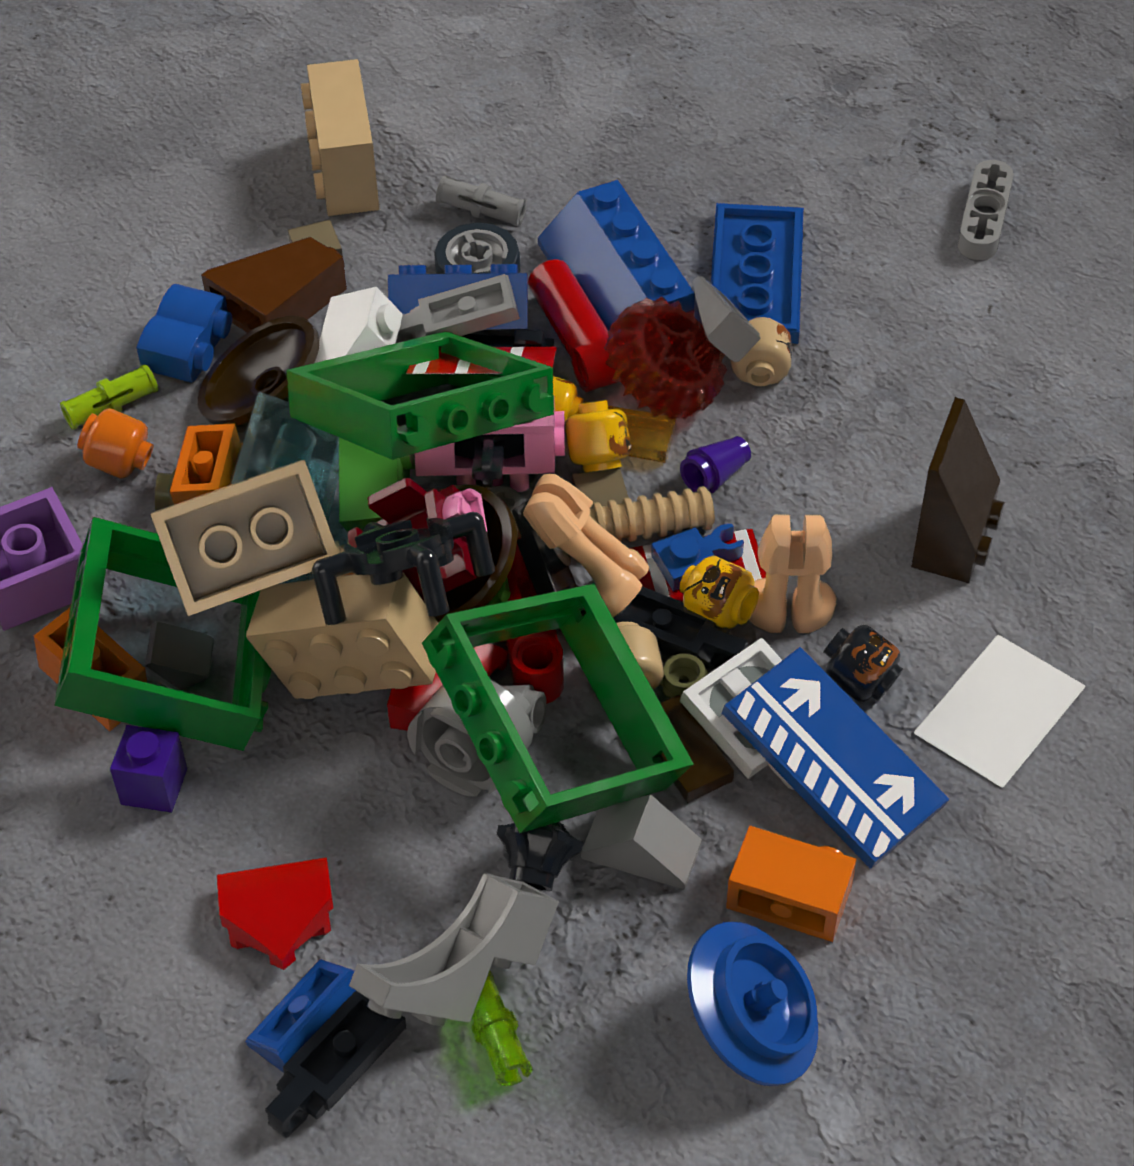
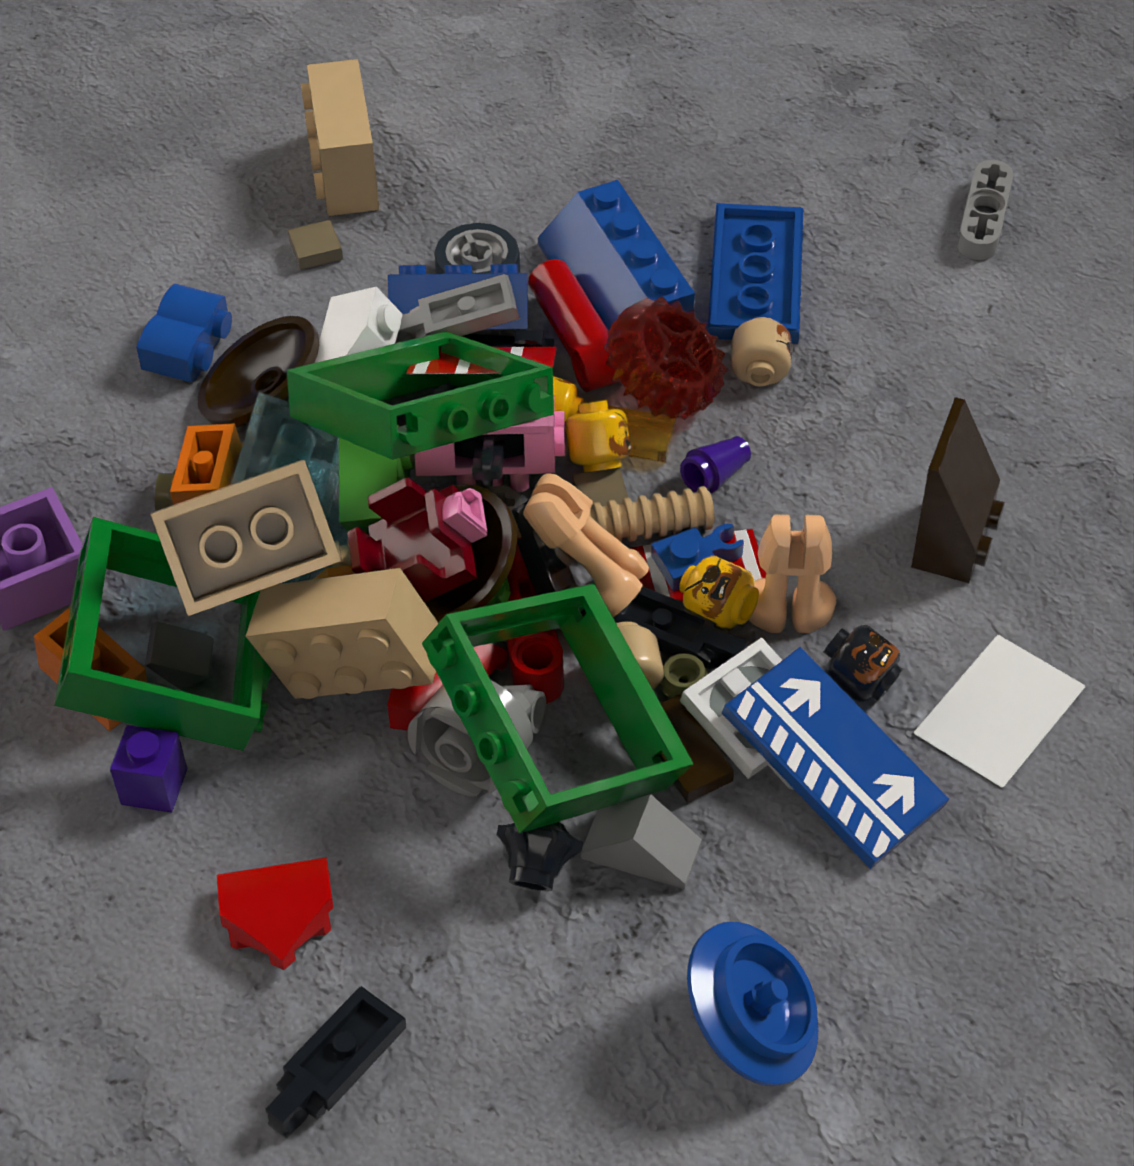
lime pin [60,364,158,430] -> none
orange head [77,408,154,479] -> none
reddish brown slope [201,237,347,333] -> none
blue slope [245,959,356,1073] -> none
black plate [312,512,495,625] -> none
light grey arch [349,873,559,1026] -> none
light grey pin [436,175,527,226] -> none
clear neon green pin [471,970,533,1086] -> none
light grey slope [692,275,761,362] -> none
orange brick [726,825,857,942] -> none

